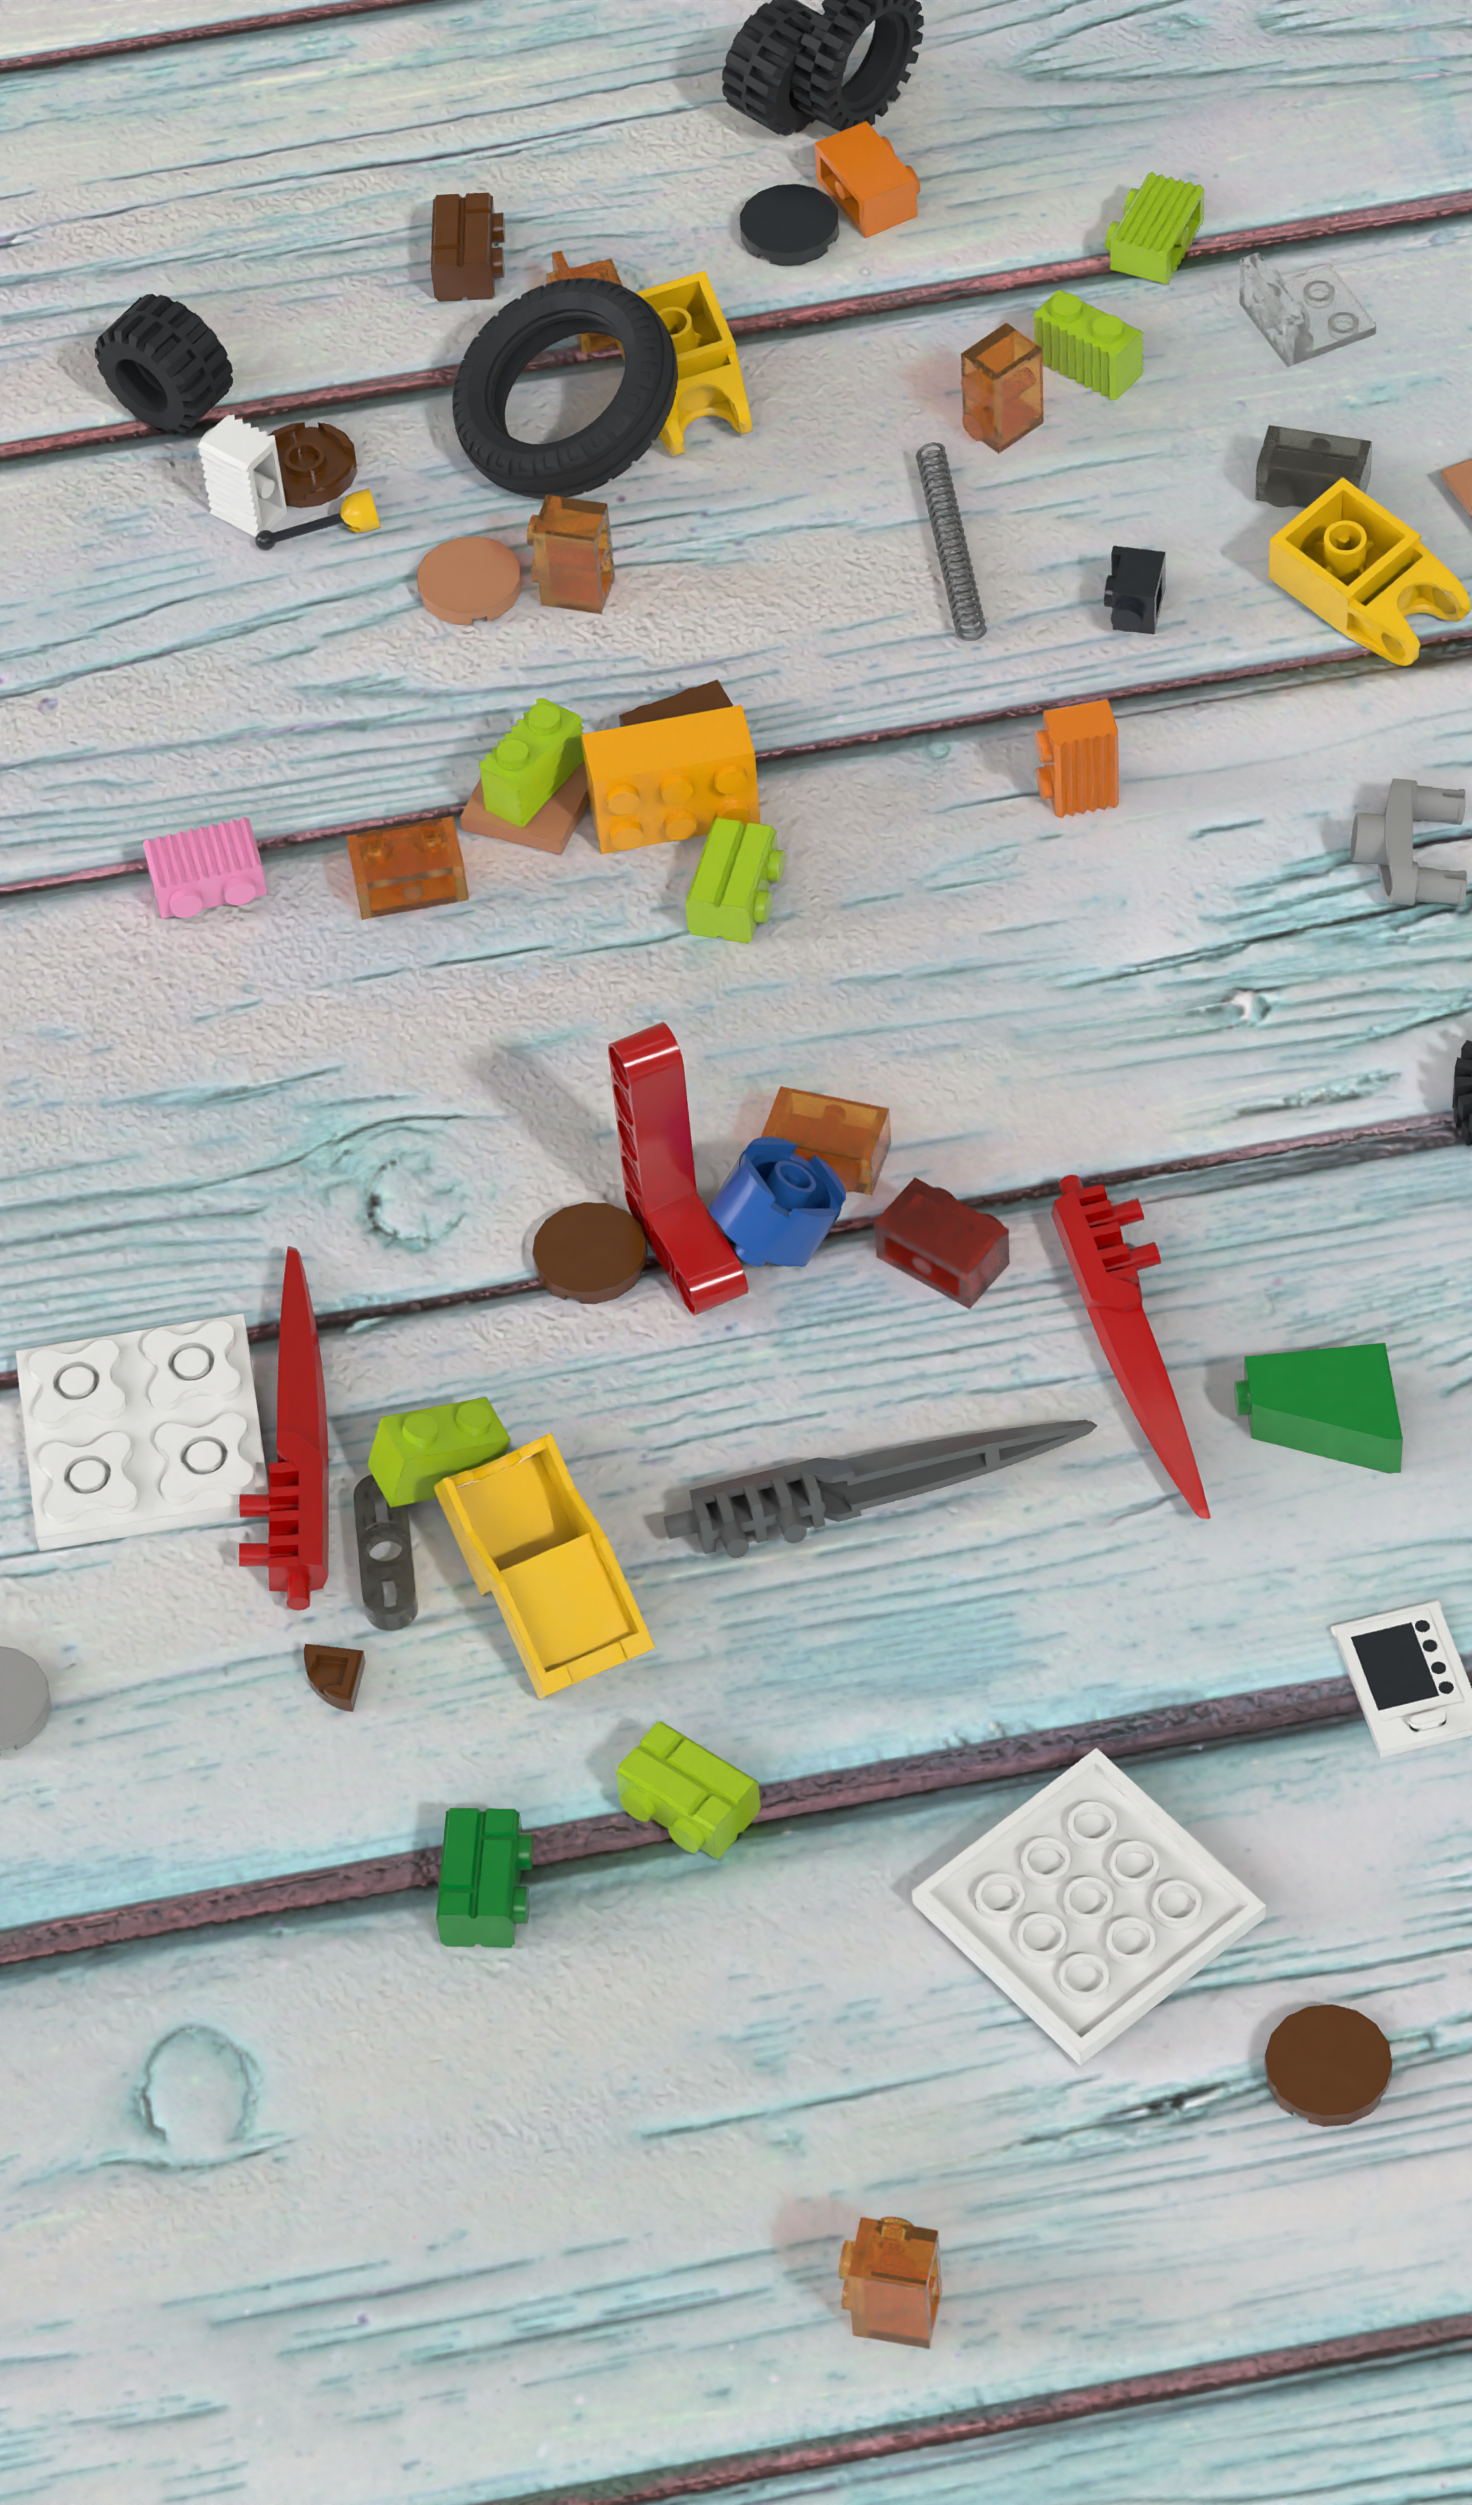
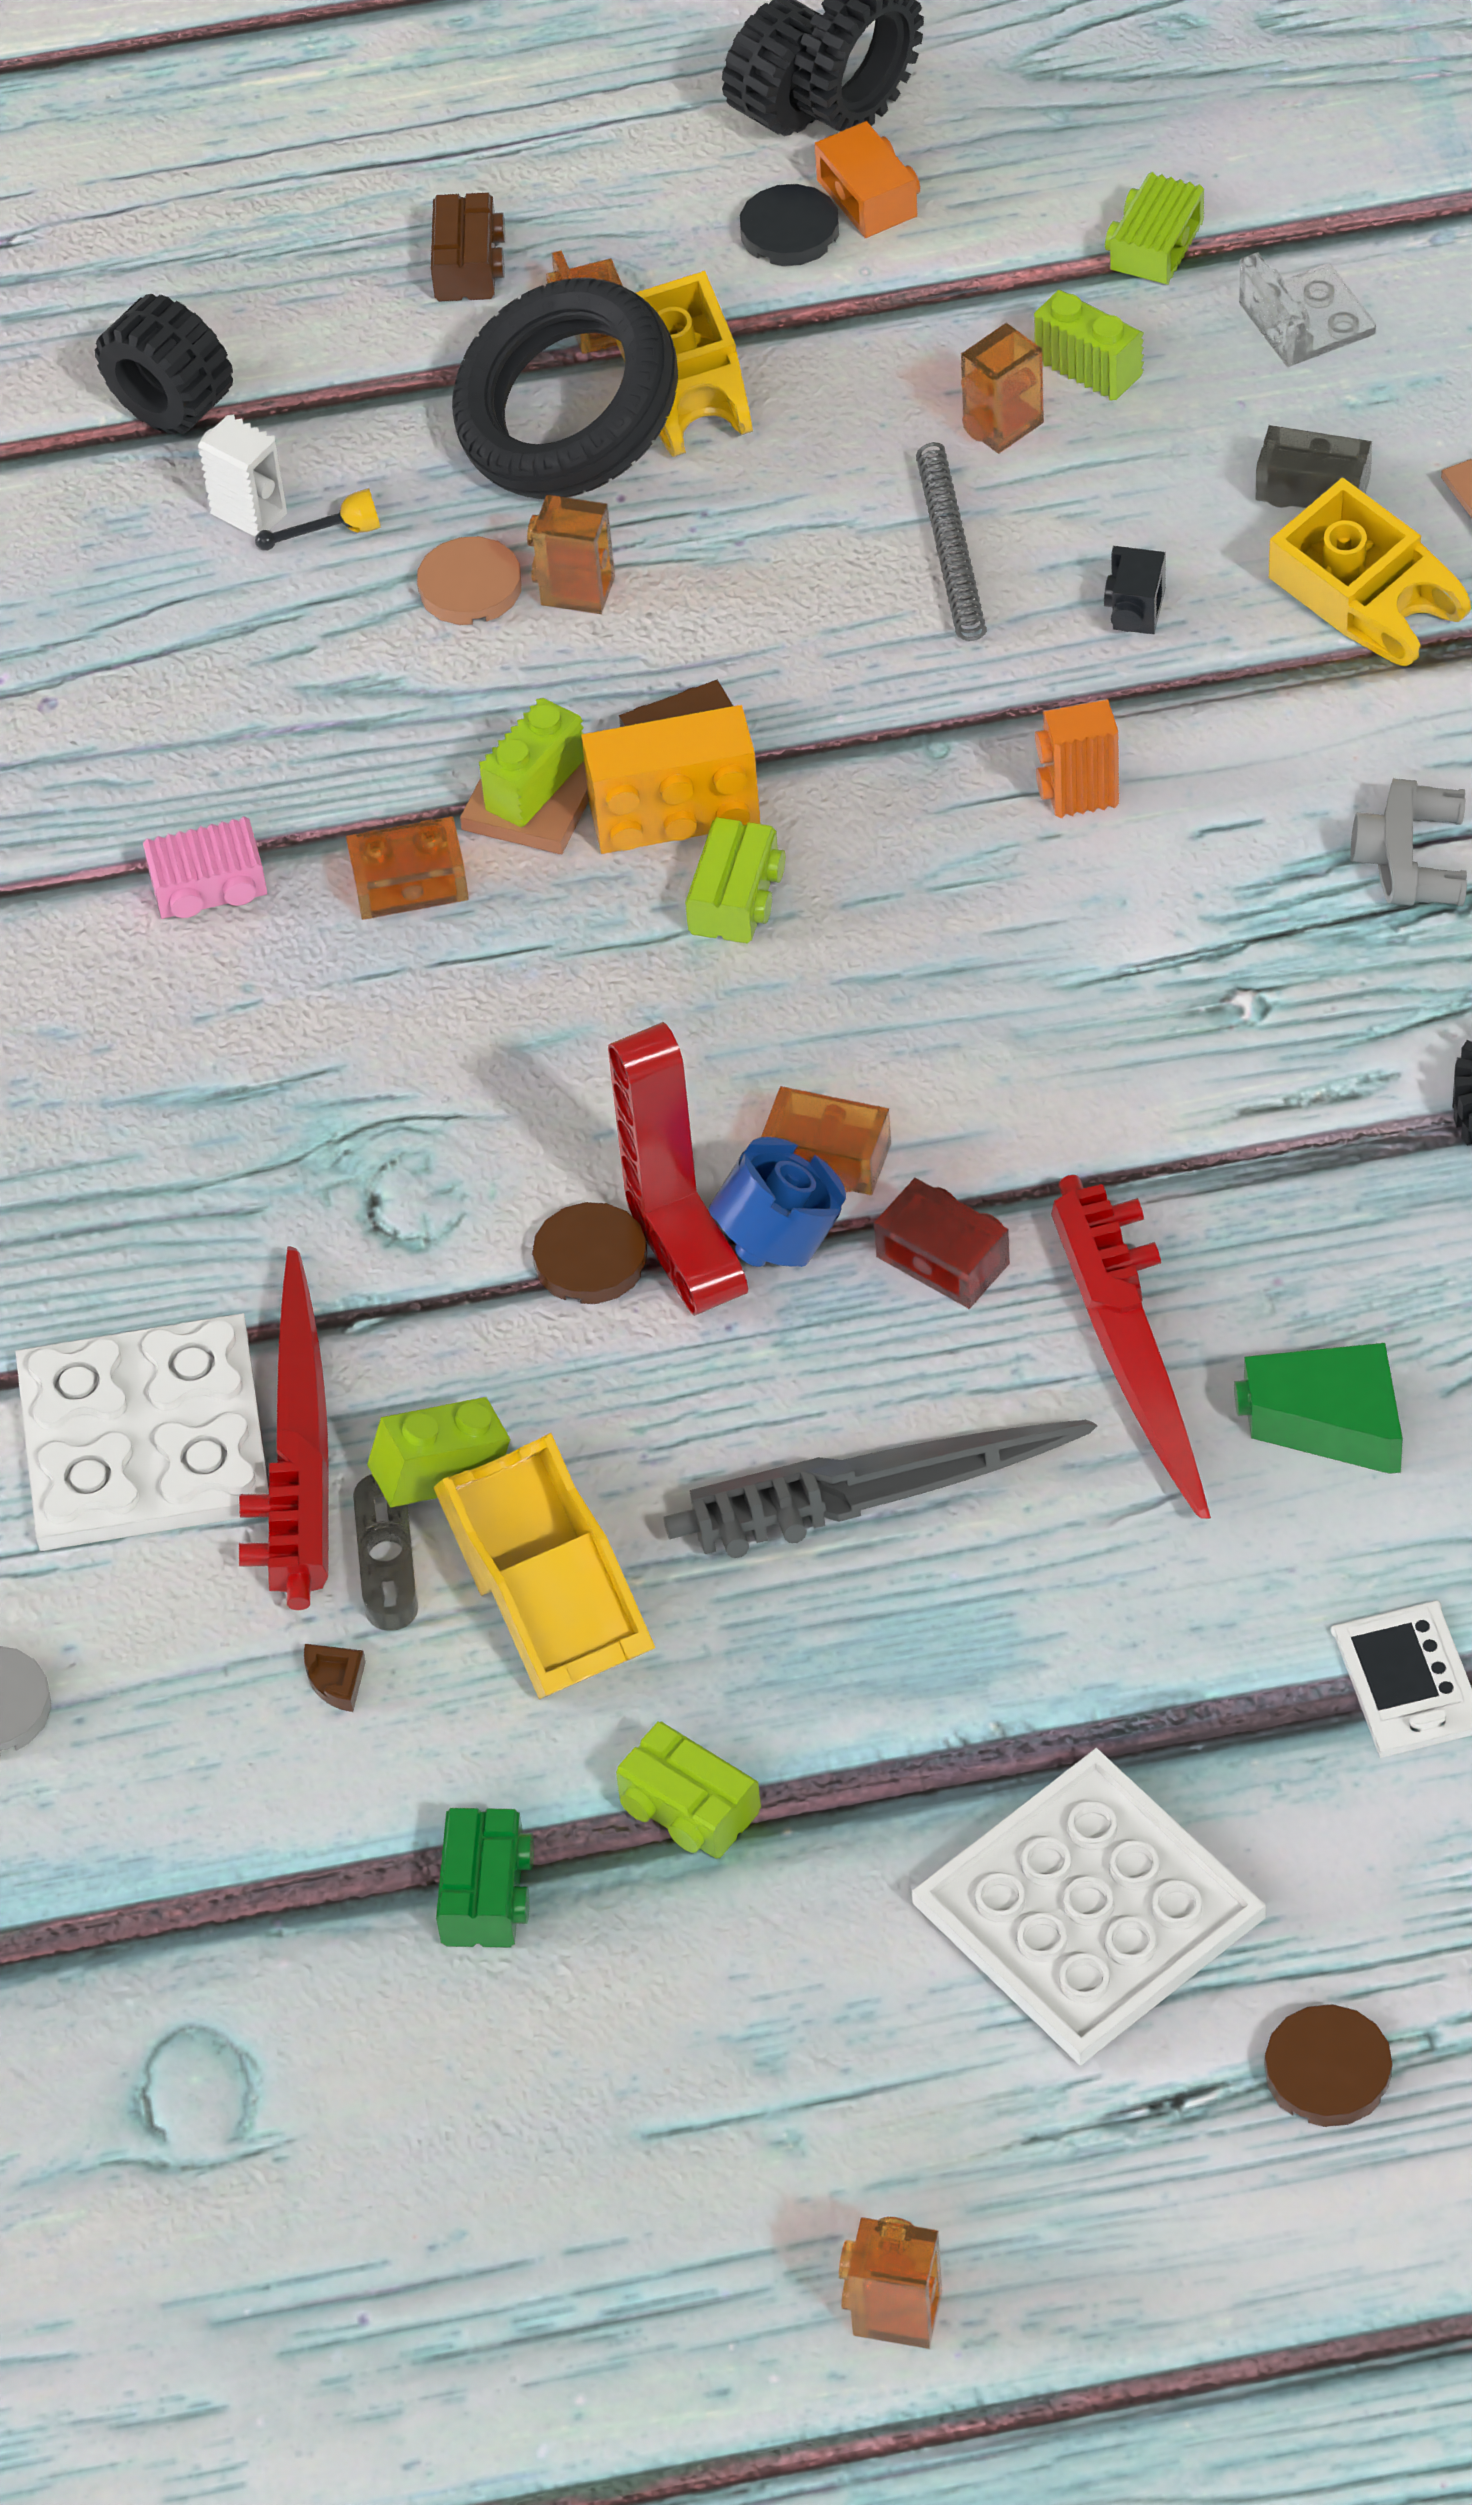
reddish brown tile [269,422,357,508] -> none

